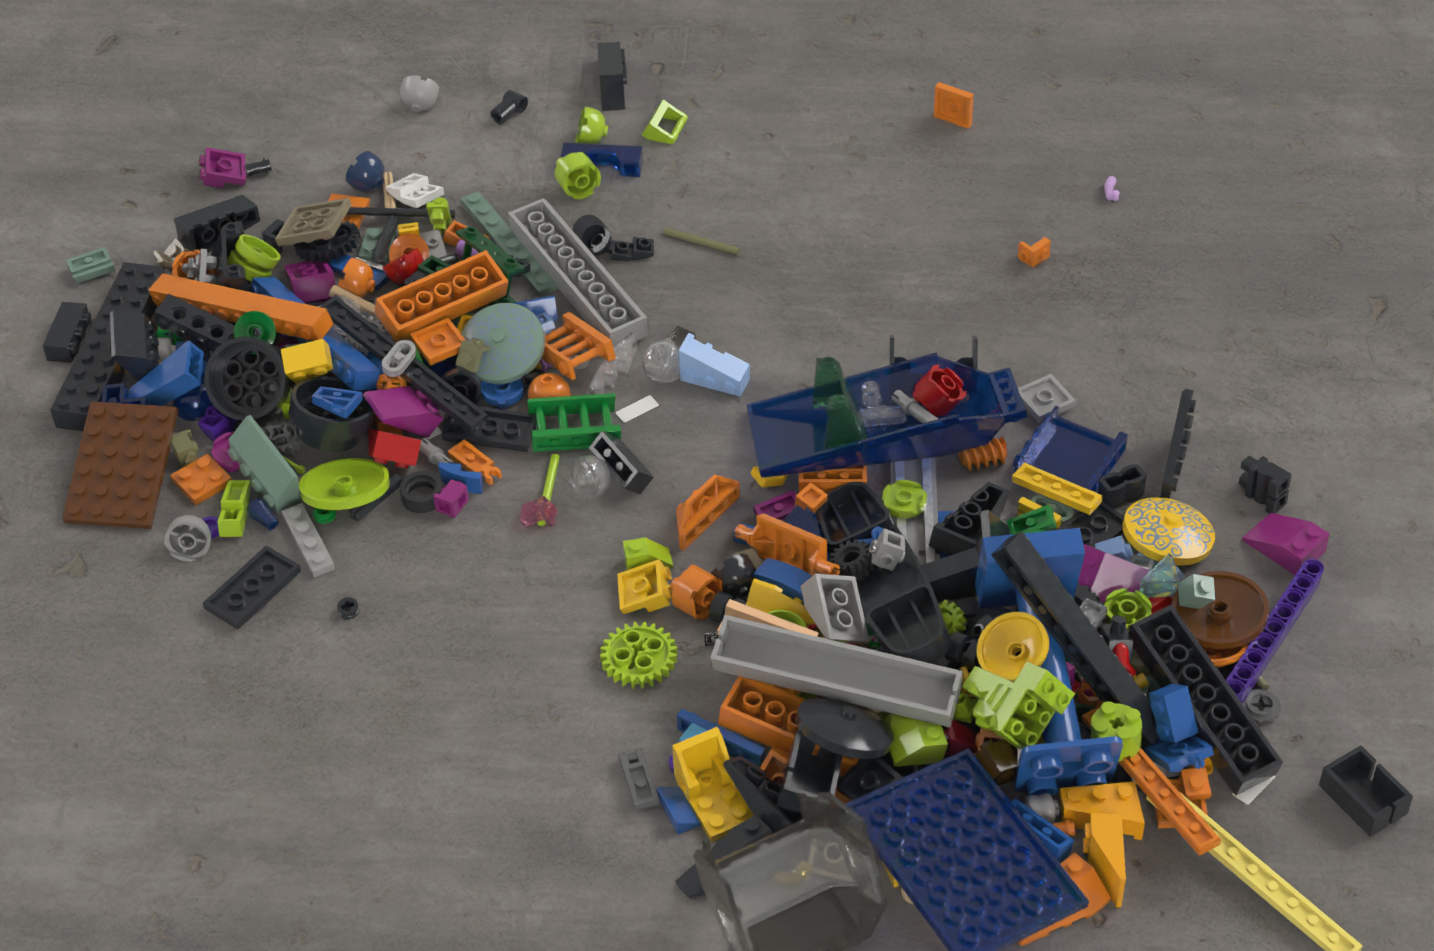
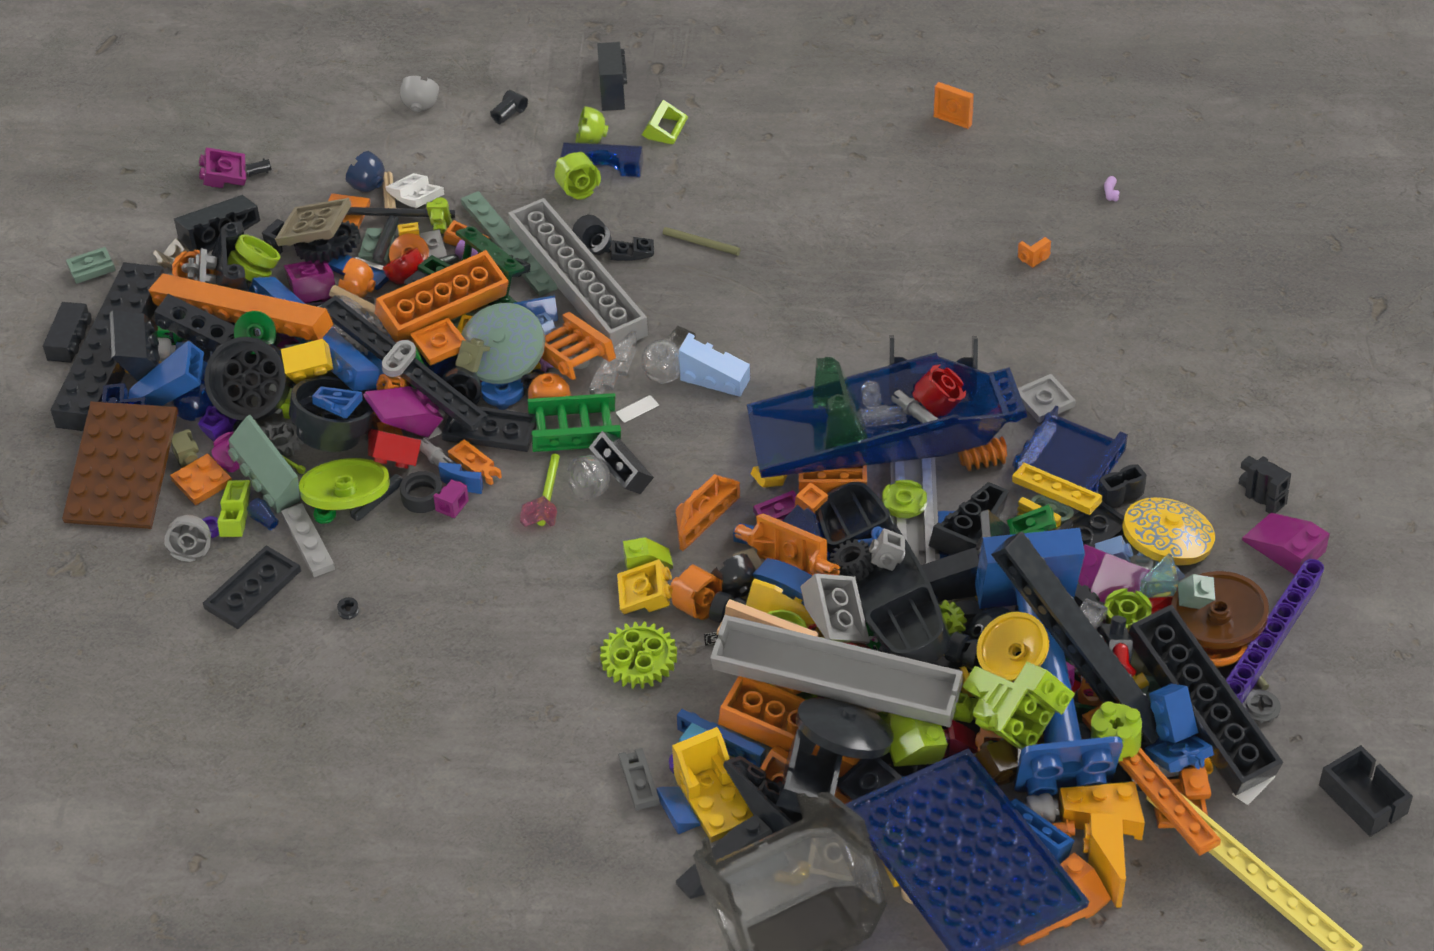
black wing [1160,389,1196,499] -> none

